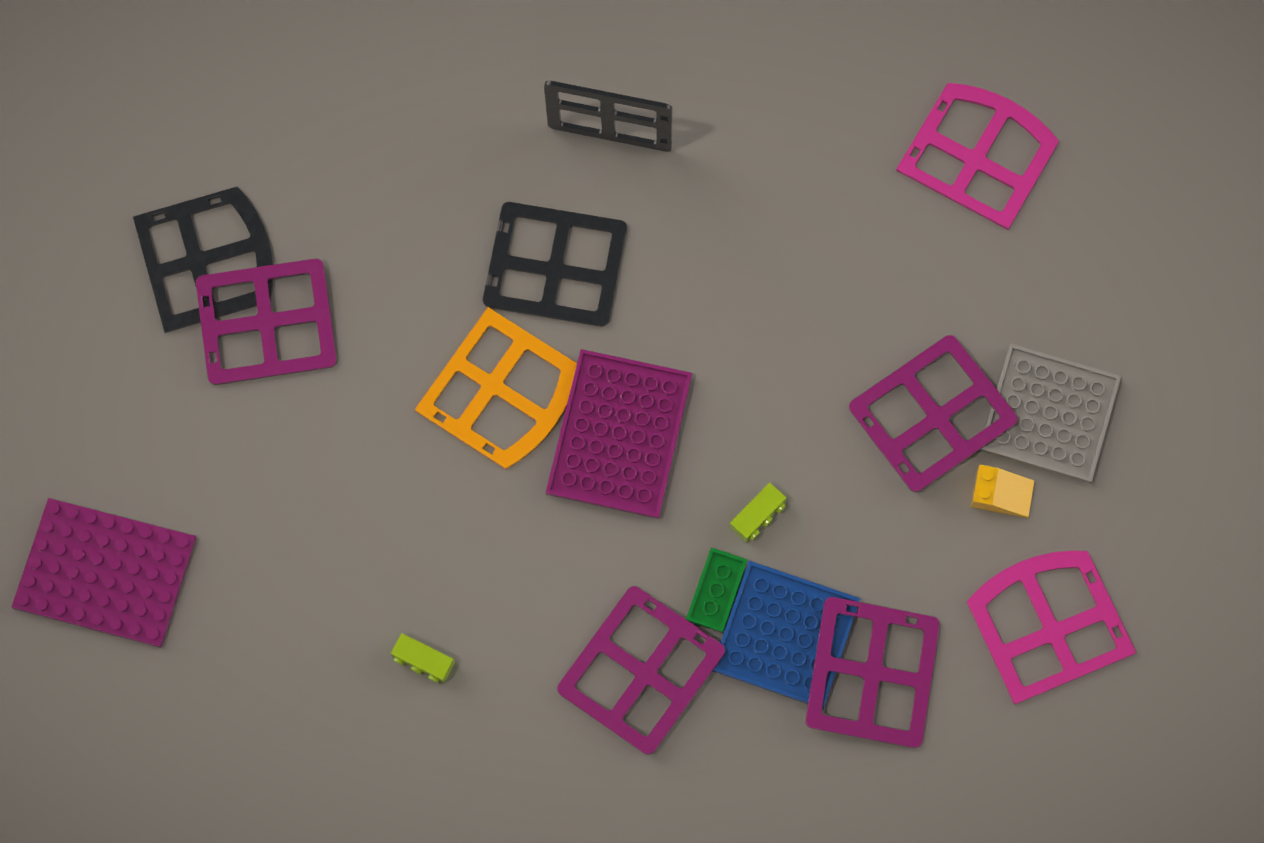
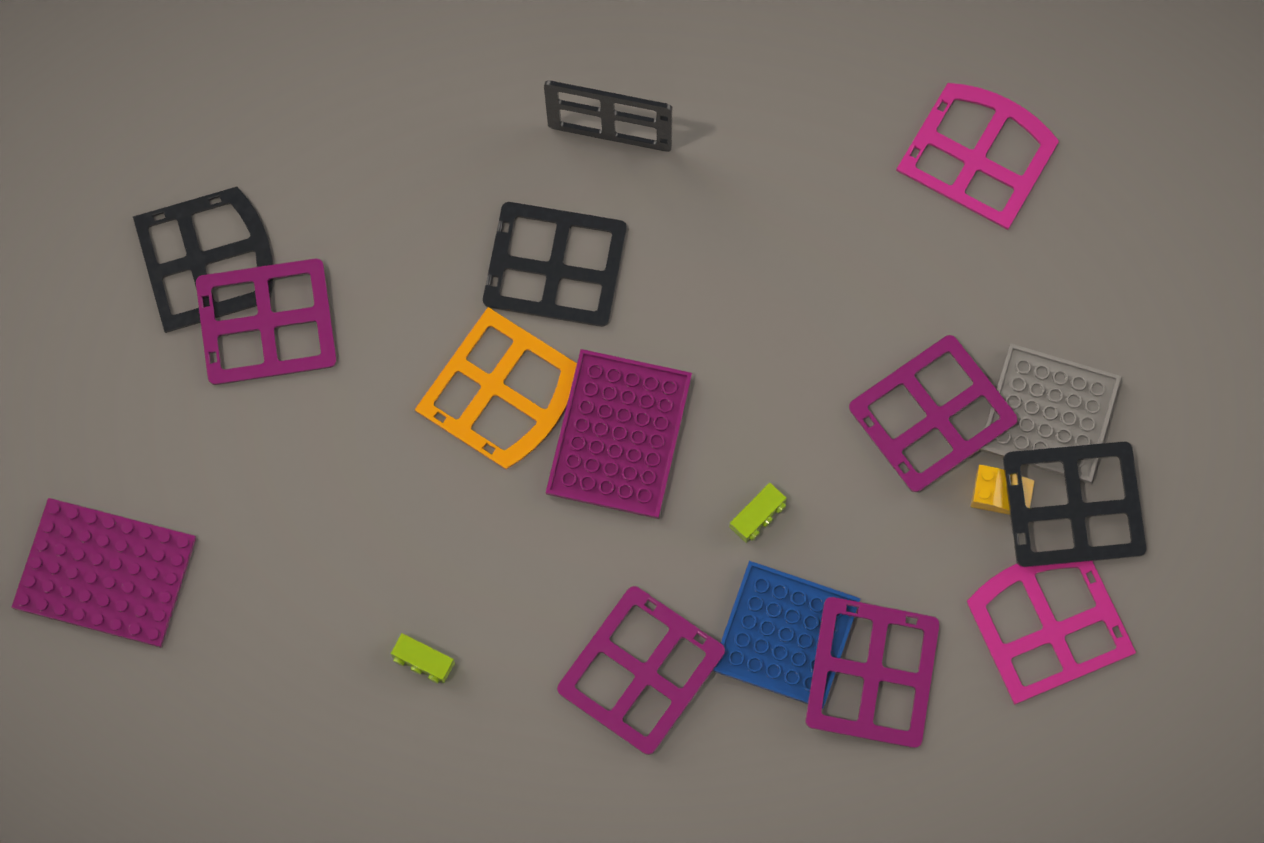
green plate [686,547,748,633] -> none
none -> black window [1003,442,1147,567]

